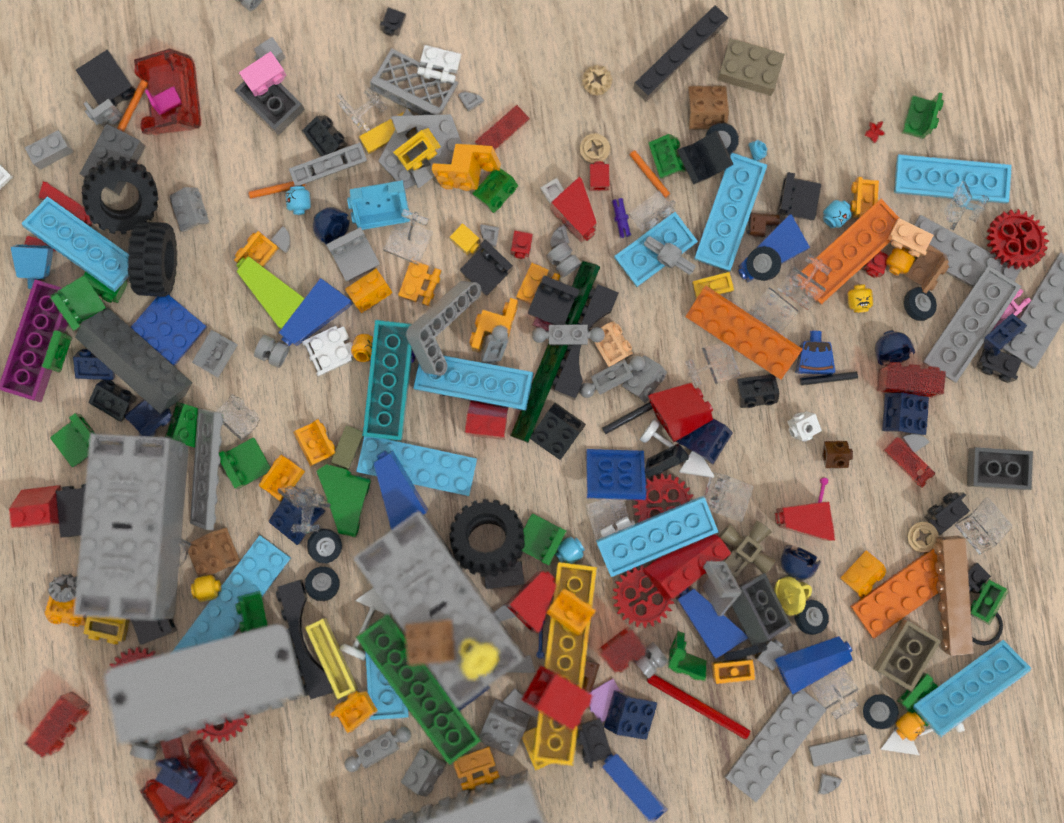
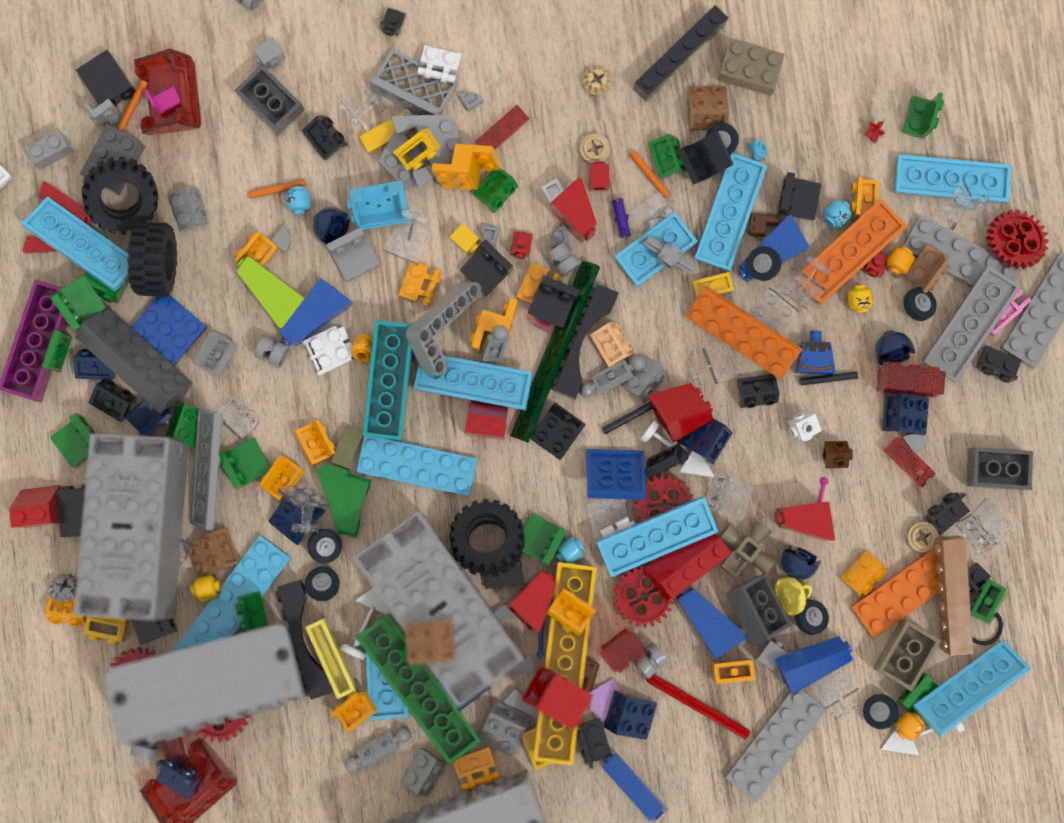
dark azure torso [11,244,53,289] -> none
clear red brick [24,691,91,758] -> none
bright pink brick [239,51,287,97] -> none
light grey hinge [289,143,367,187] -> none
light orange bracket [345,268,392,313] -> none
blue slope [374,450,428,530] -> none
light yellow tile [460,639,499,679] -> none
light grey plate [532,325,605,345] -> none
green bracket [668,631,707,681] -> none
light grey bracket [703,561,742,616] -> none
black tile [724,642,768,662] -> none
light grey hinge [808,733,871,767] -> none
light grey tile [817,774,842,794] -> none
light nougat bracket [887,218,934,258] -> none
dark blue hinge [984,314,1027,356] -> none

